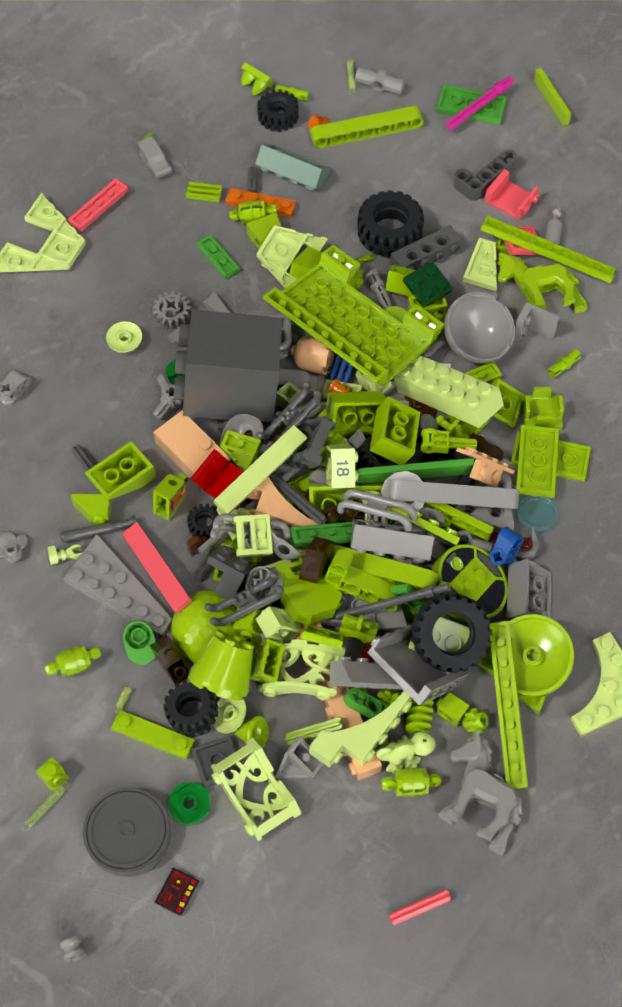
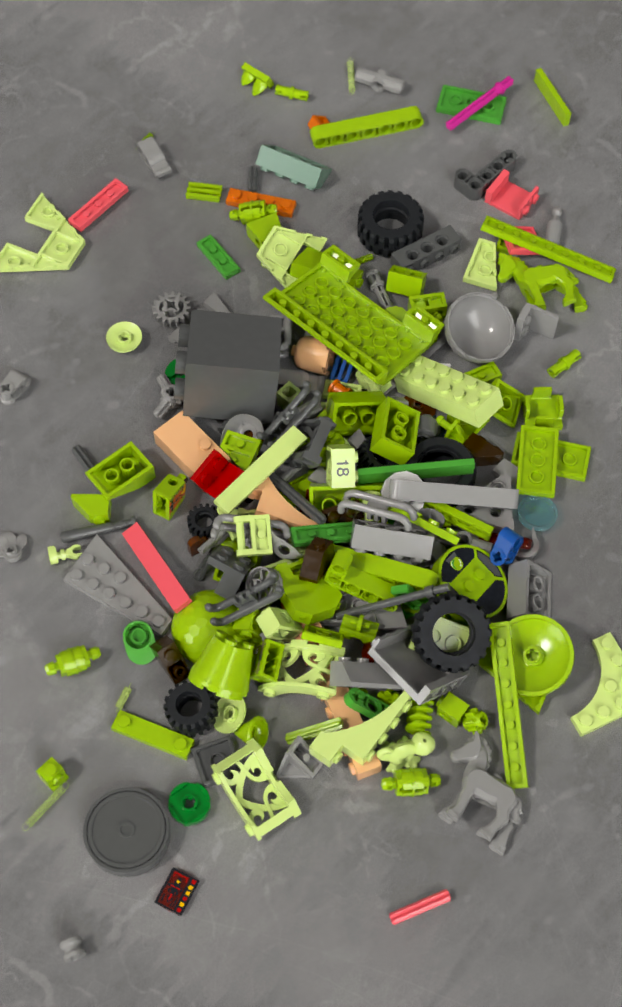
black tyre [257,89,299,132] -> none
dark green plate [403,261,453,308] -> none
lime connector [421,428,477,454] -> none
light nougat bracket [456,446,515,488] -> none

